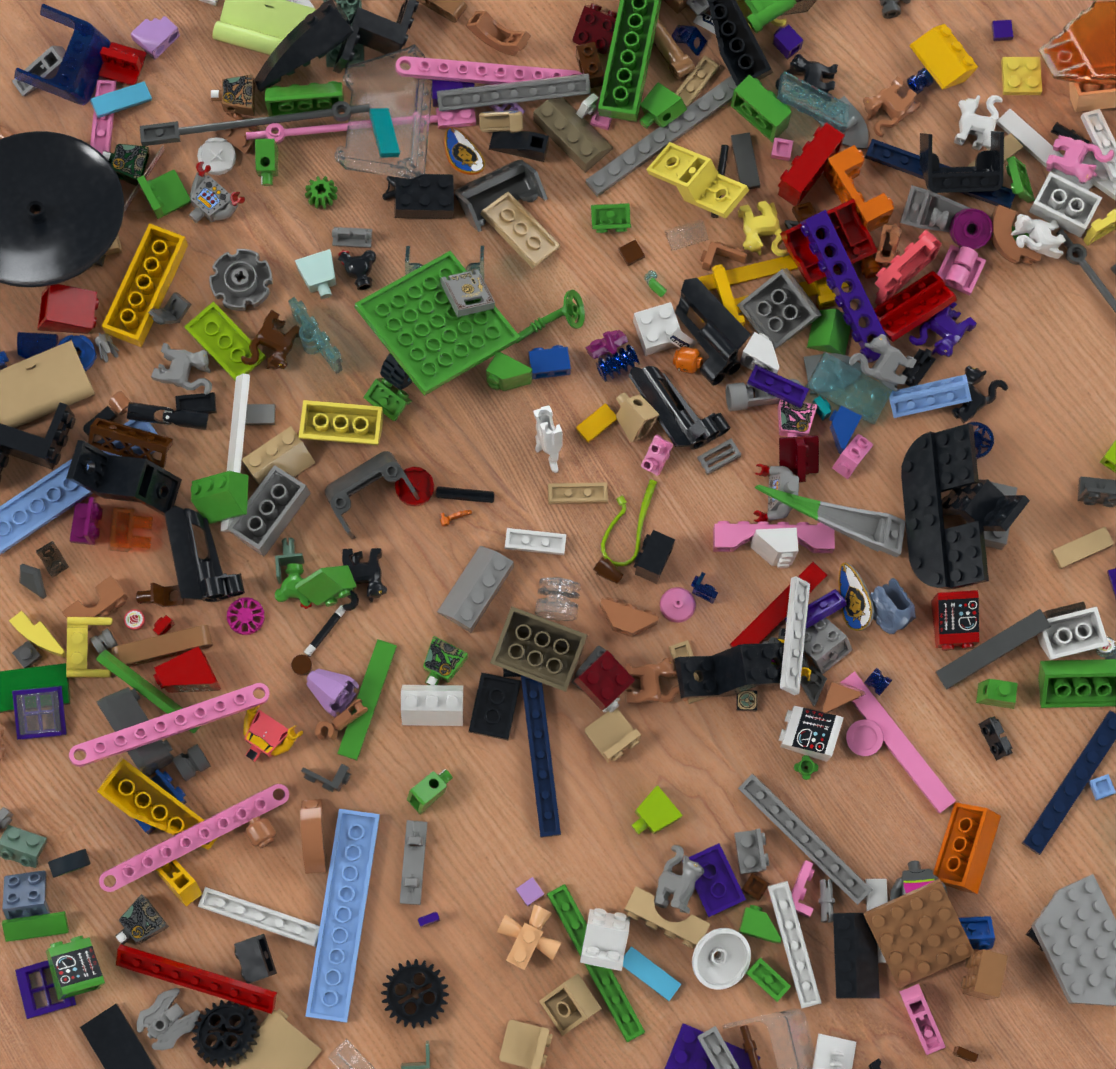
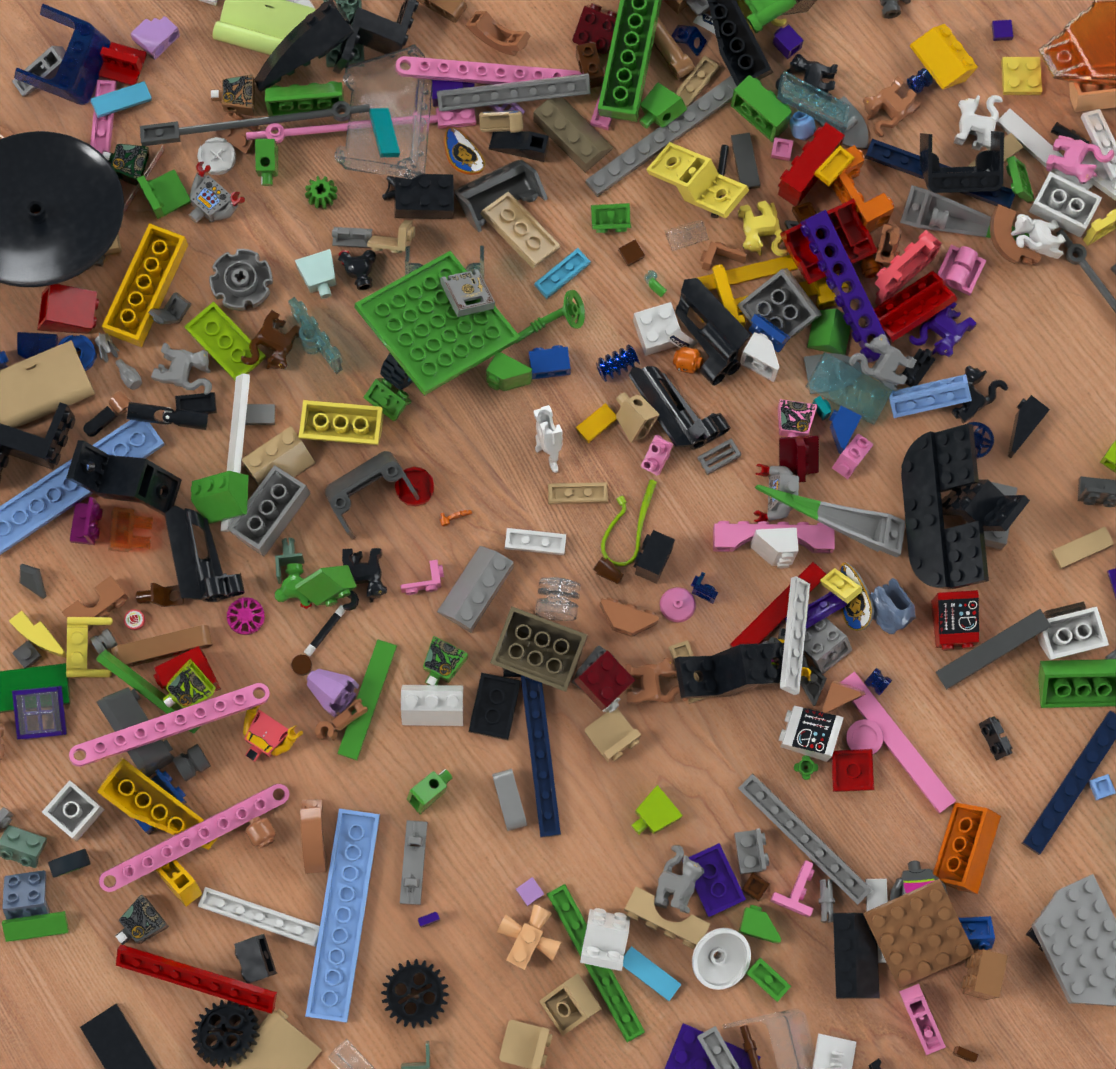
dark purple piece [15,960,77,1019] -> none
clear smoke bracket [36,541,69,577] -> none
slope [46,936,105,1000] -> none
reddish brown fence [88,418,173,468] -> none
light grey piece [137,988,200,1050] -> none
red plate [153,615,175,636] -> none
dark grey bracket [301,763,351,792] -> none
black axle [436,486,495,503] -> none
white plate [576,93,599,119] -> none
magenta plate [585,330,628,359] -> none
light grey beam [725,379,801,411] -> none
tile [736,690,757,712] -> none
dark purple tile [747,364,809,408] -> none
white tile [768,881,822,1009] -> none
magenta wheel [949,208,993,249] -> none
bright green torso [976,679,1018,709] -> none
tile [1096,637,1116,657] -> none
none -> white brick [42,780,105,841]
none -> light grey piece [116,359,142,390]
none -> torso [163,659,215,708]
none -> tan bracket [367,220,415,253]
none -> bright pink bracket [400,560,444,595]
none -> light grey beam [492,769,527,831]
none -> medium azure tile [534,248,591,299]
none -> blue bracket [748,314,791,352]
none -> light blue head [790,110,816,140]
none -> yellow tile [814,145,855,187]
none -> light yellow plate [820,568,862,604]
none -> red tile [831,749,874,792]
none -> black slope [1008,395,1050,458]

